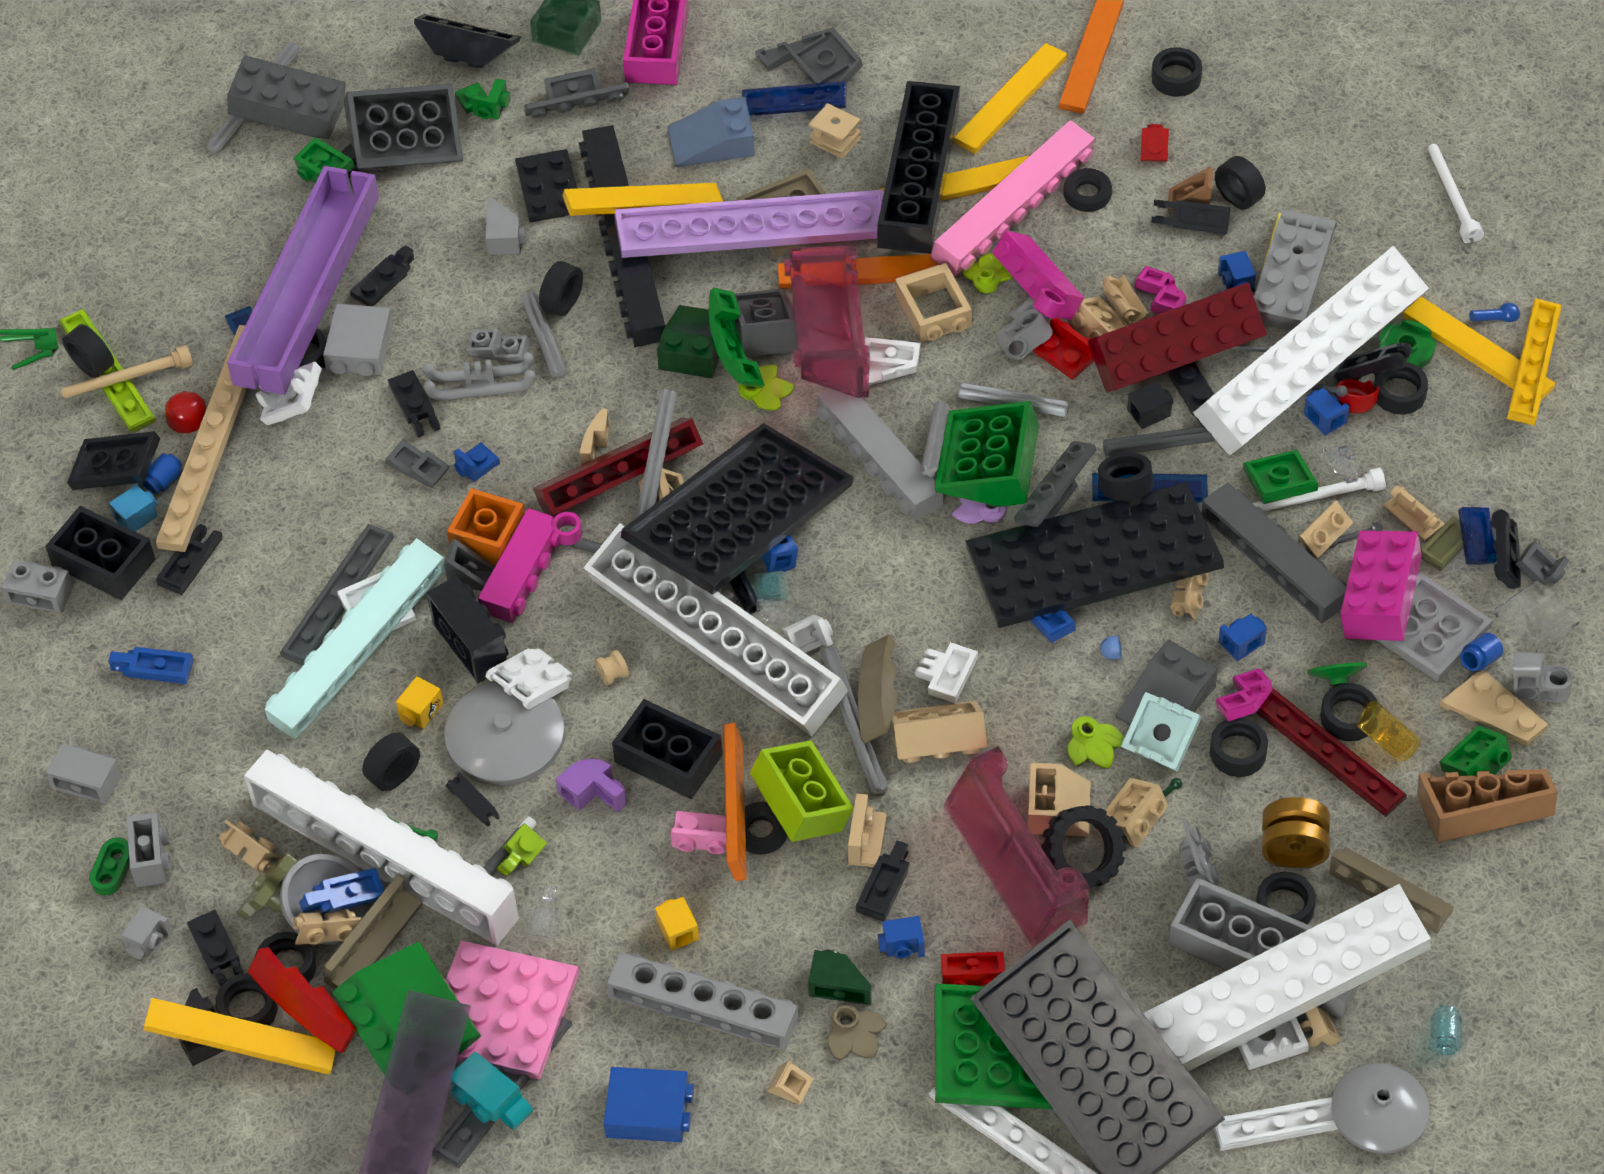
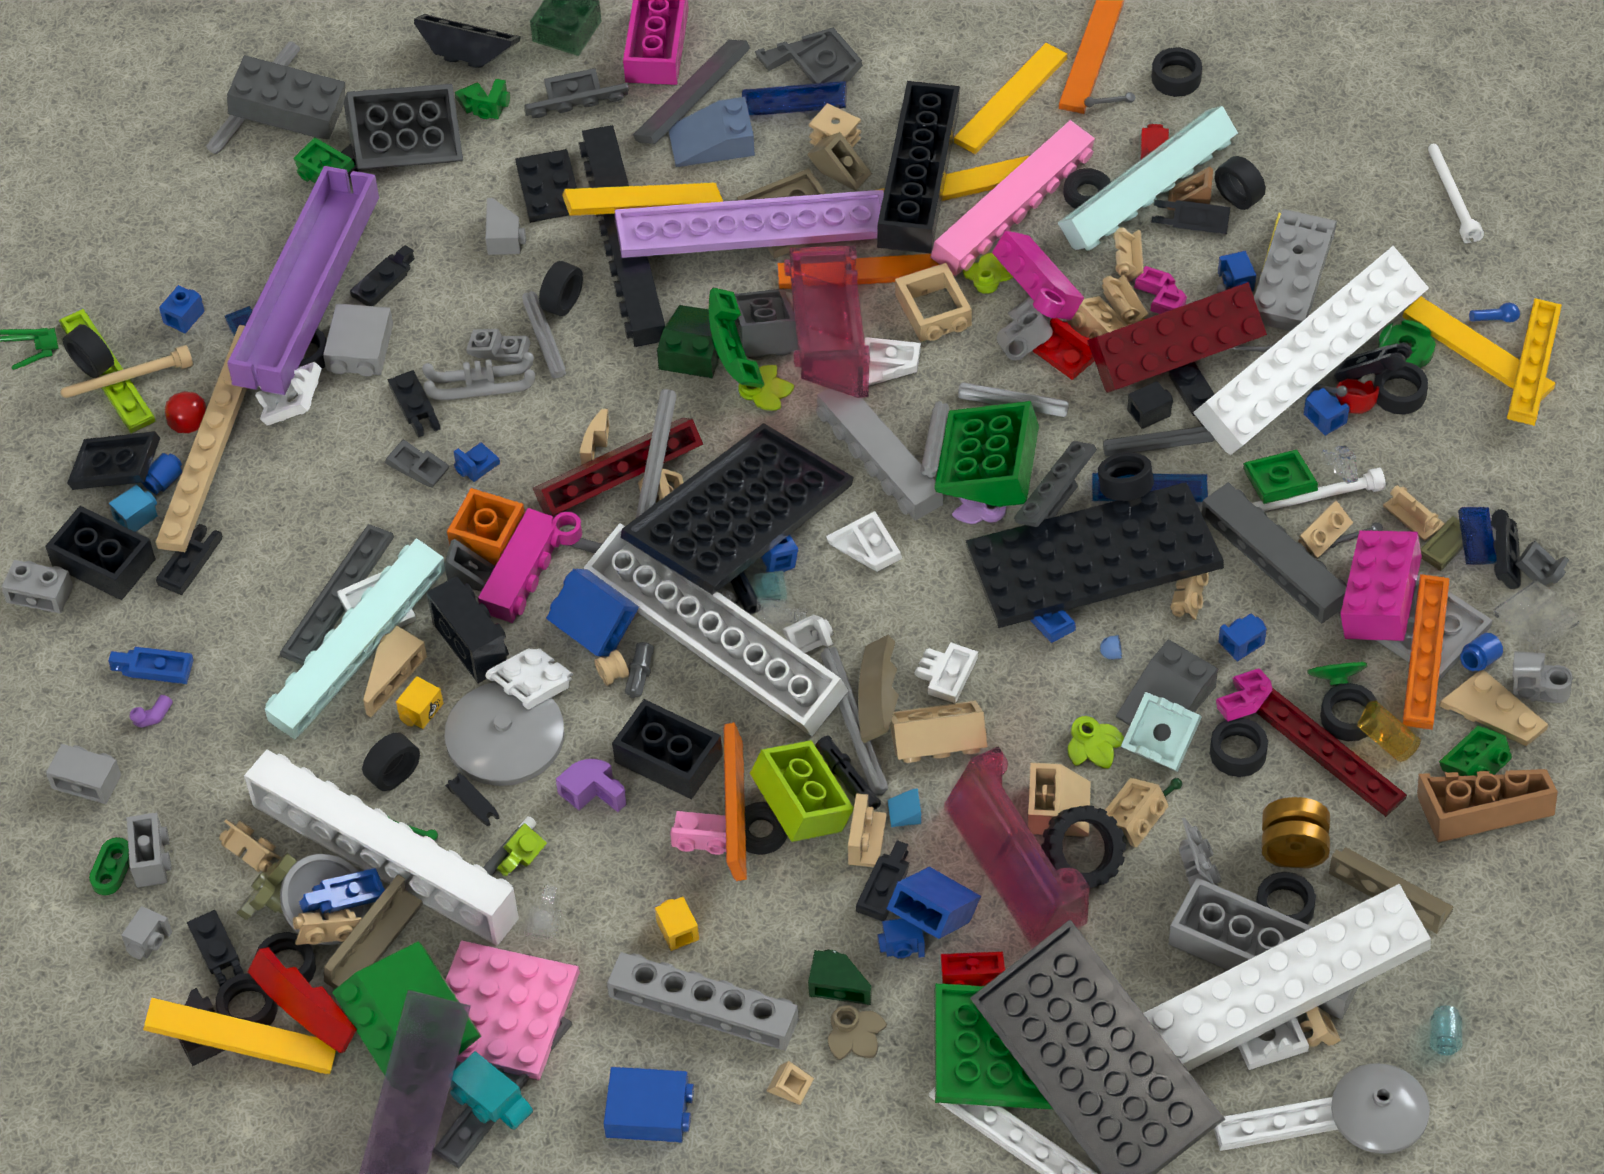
none -> medium lavender arm [129,695,173,728]
none -> blue brick [159,285,205,334]
none -> tan slope [363,626,427,717]
none -> blue brick [546,569,639,656]
none -> dark grey axle [625,642,654,698]
none -> dark grey tile [633,39,750,144]
none -> dark tan slope [807,132,872,191]
none -> black pin [815,736,881,810]
none -> white wing [826,511,902,572]
none -> dark azure slope [887,788,921,827]
none -> blue brick [887,866,981,939]
none -> light aqua brick [1058,106,1238,251]
none -> dark grey hinge [1084,92,1136,107]
none -> tan hinge [1113,228,1144,282]
none -> orange tile [1402,574,1450,730]

